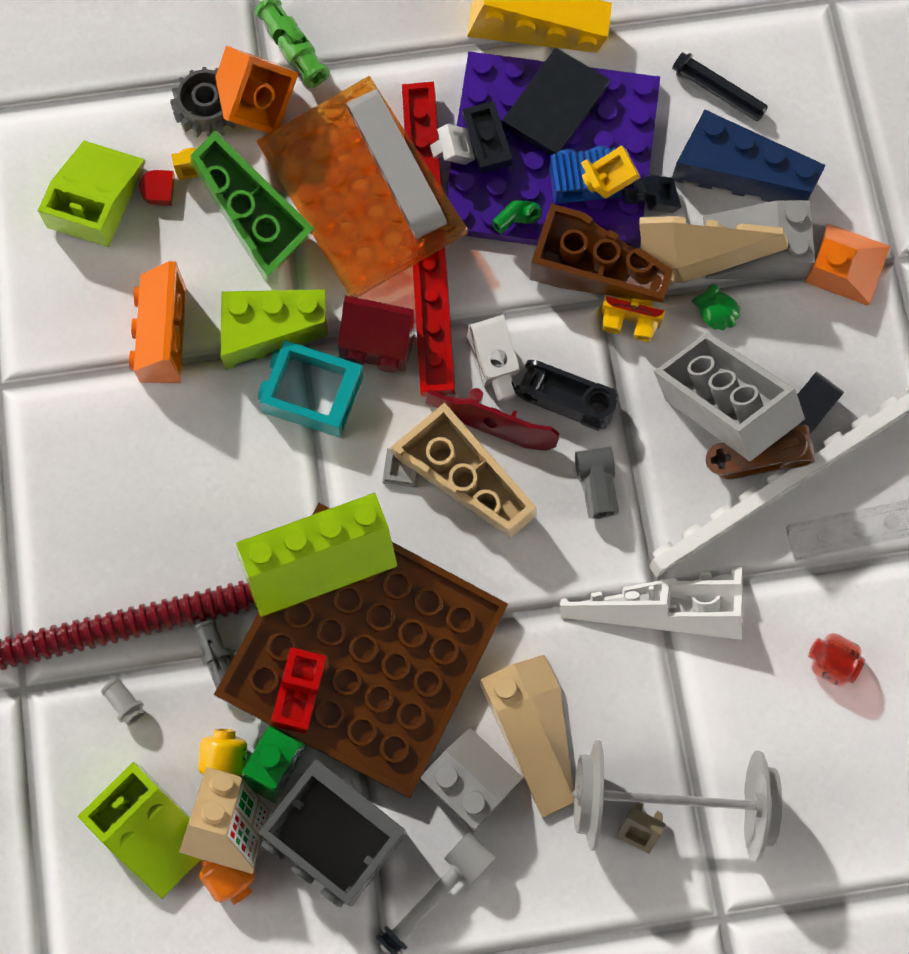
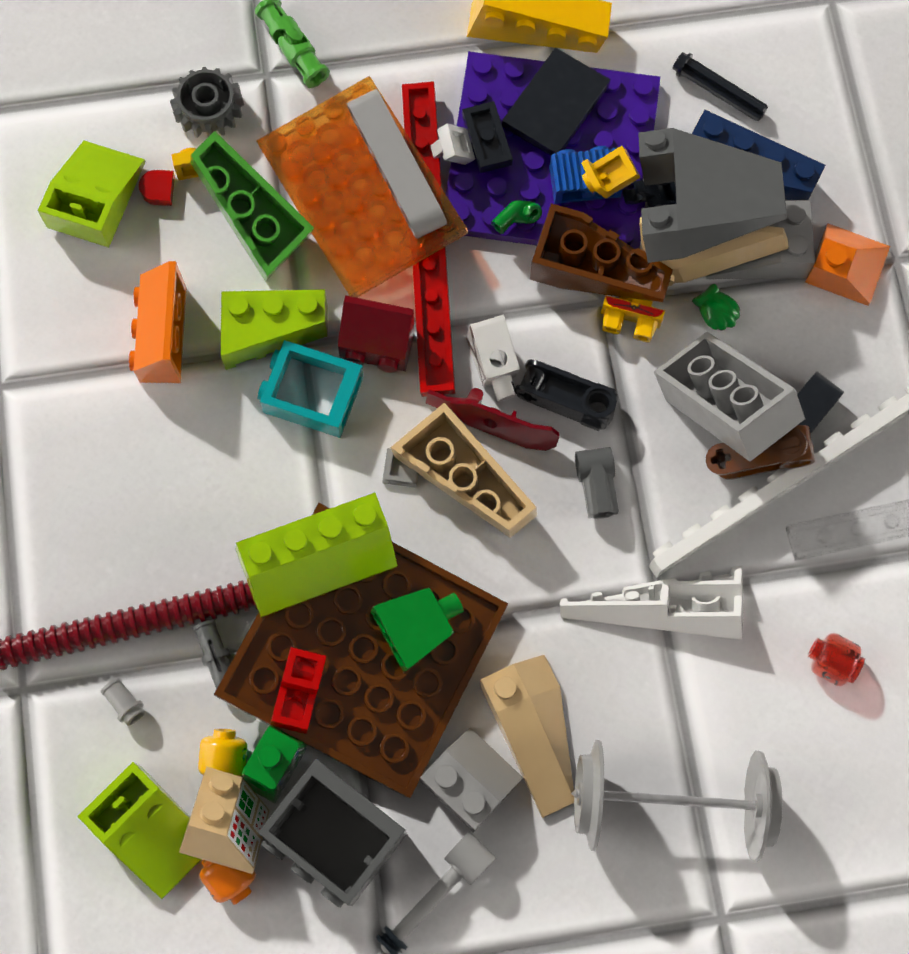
orange slope [215,45,299,136] -> none
dark tan tile [616,802,665,854] -> none
none -> green torso [370,588,464,672]
none -> dark grey wedge [639,128,787,263]

